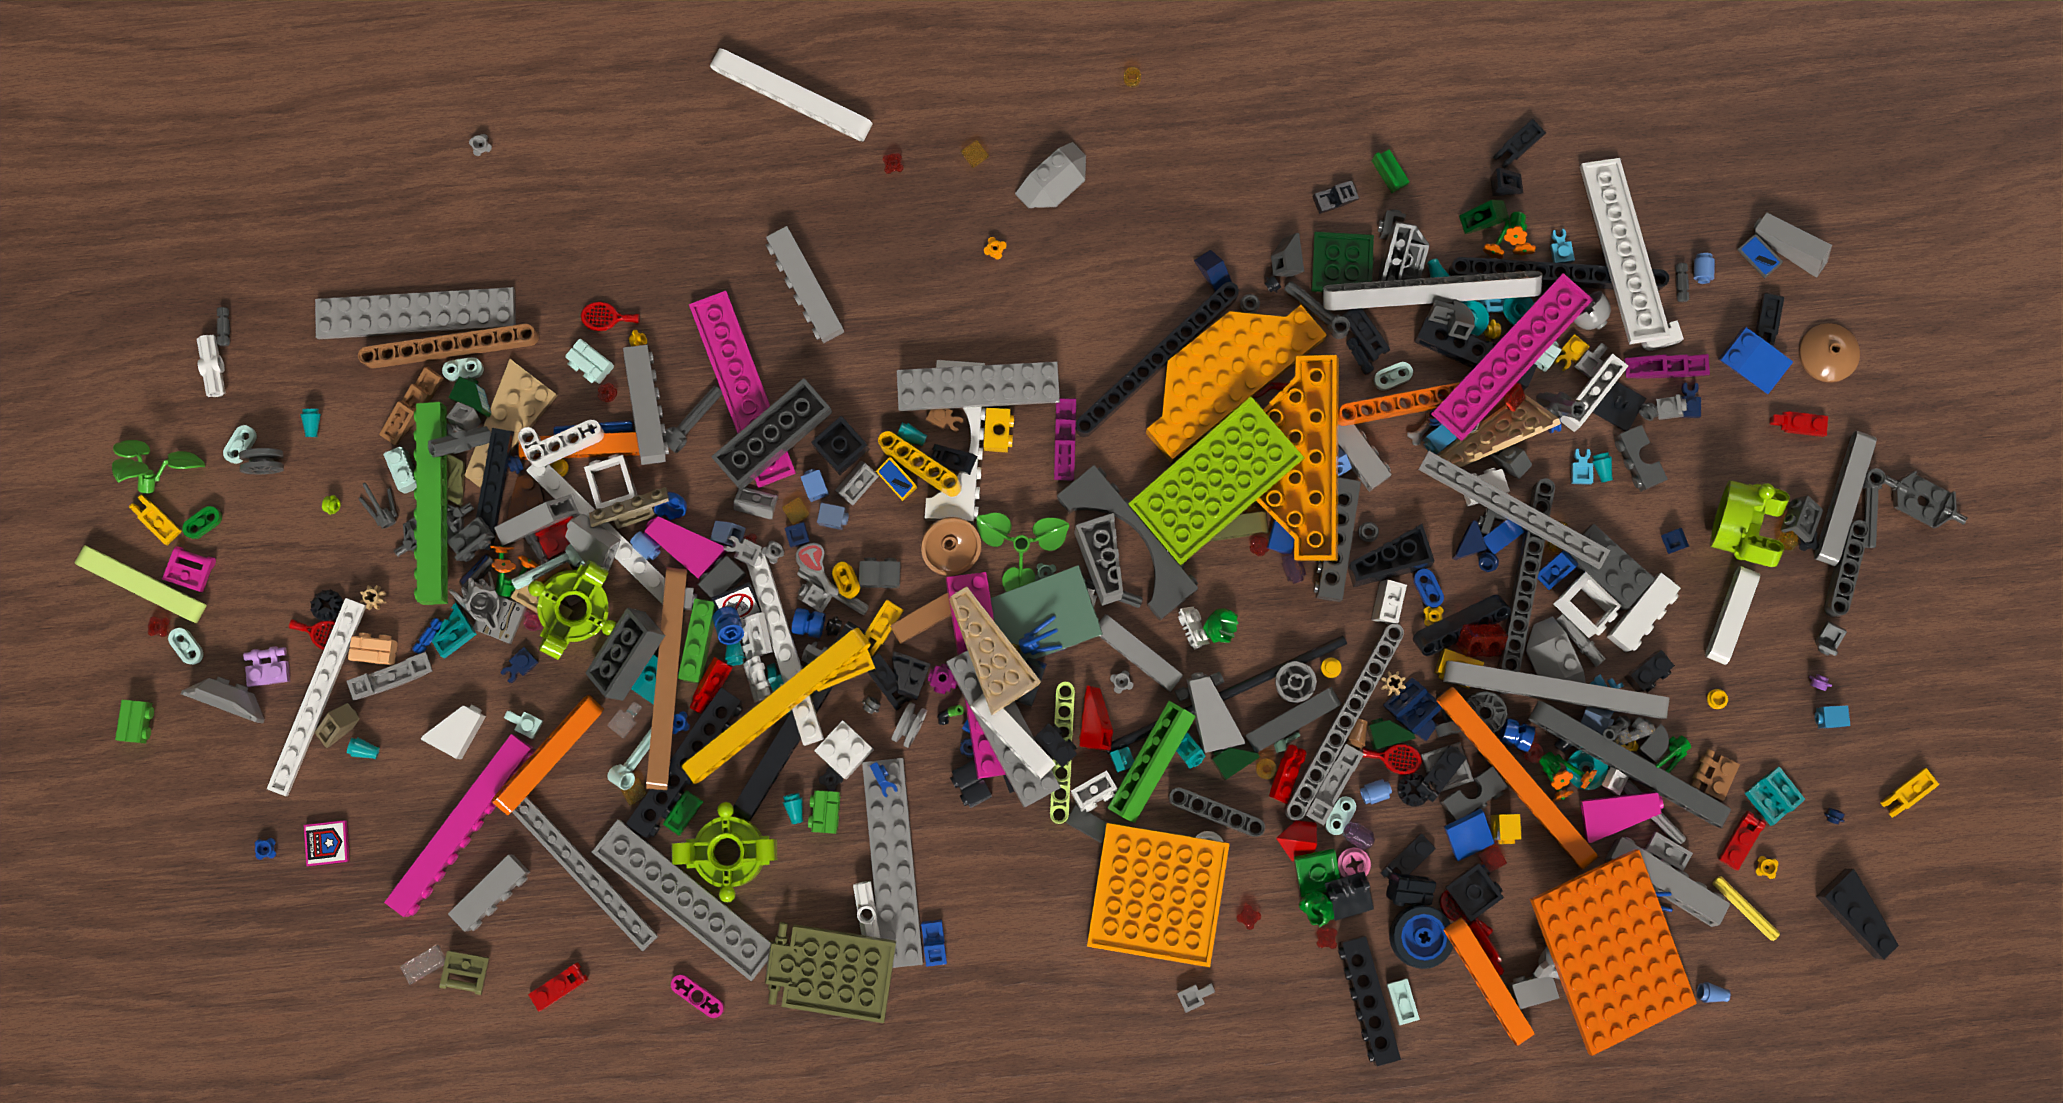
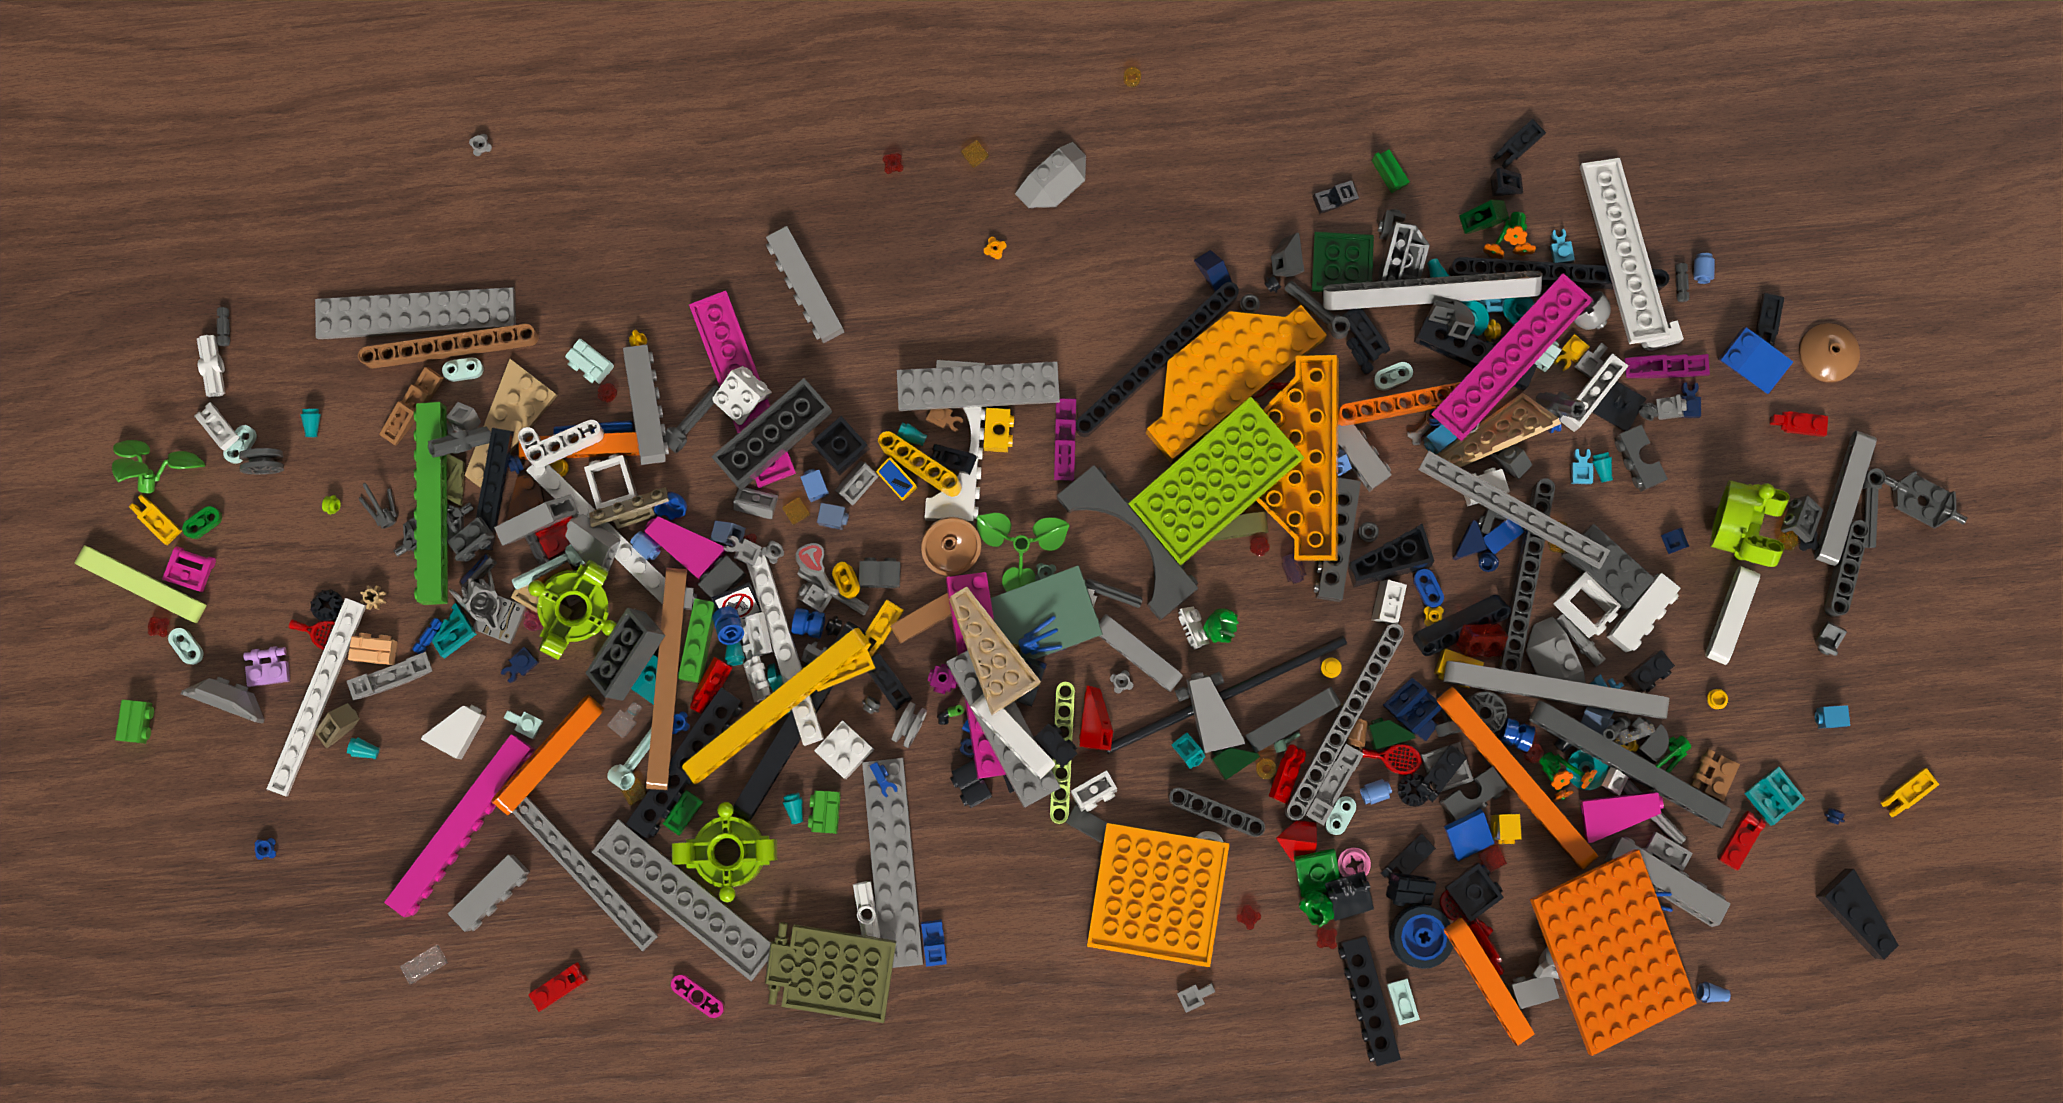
tile [304,820,350,866] -> none
light aqua brick [383,447,417,494] -> none
olive plate [439,951,490,995] -> none
dark green slope [448,376,491,417] -> none
plant [490,545,539,597] -> none
red piece [581,302,640,331] -> none
white beam [710,48,873,142] -> none
dark blue plate [785,522,810,548] -> none
black plate [819,767,843,792] -> none
black wing [892,651,930,700] -> none
light grey wedge [1074,513,1123,606] -> none
bright green brick [1108,701,1196,823] -> none
teal bracket [1110,747,1134,773] -> none
blue slope [1267,519,1294,554] -> none
light grey cylinder [1275,661,1317,703] -> none
clear purple brick [1343,822,1375,850] -> none
tan gear [1381,671,1406,696] -> none
clear red plate [1503,383,1526,411] -> none
blue slope [1538,550,1578,590] -> none
light yellow axle [1713,876,1780,941] -> none
slope [1737,234,1783,279] -> none
light grey slope [1754,213,1832,277] -> none
yellow plate [1755,856,1778,879] -> none
medium lavender plate [1809,674,1832,691] -> none
none -> white plate [194,402,240,451]
none -> white bracket [713,366,772,425]

